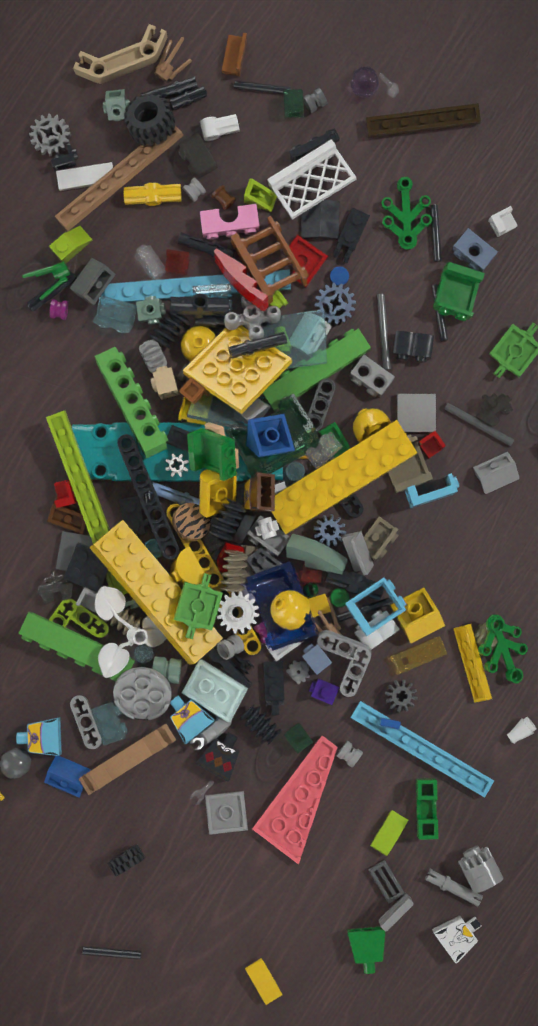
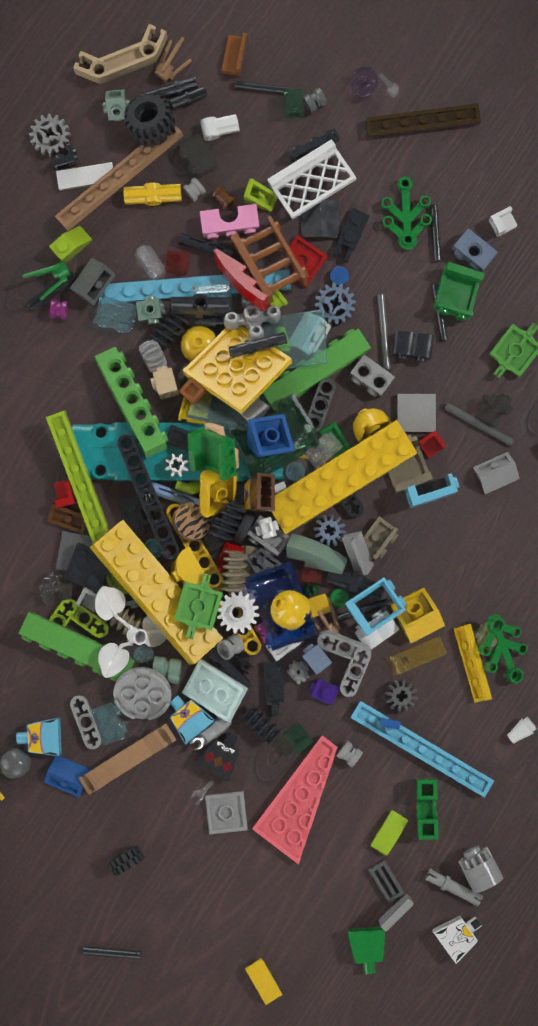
none -> lime arm [175,480,200,495]

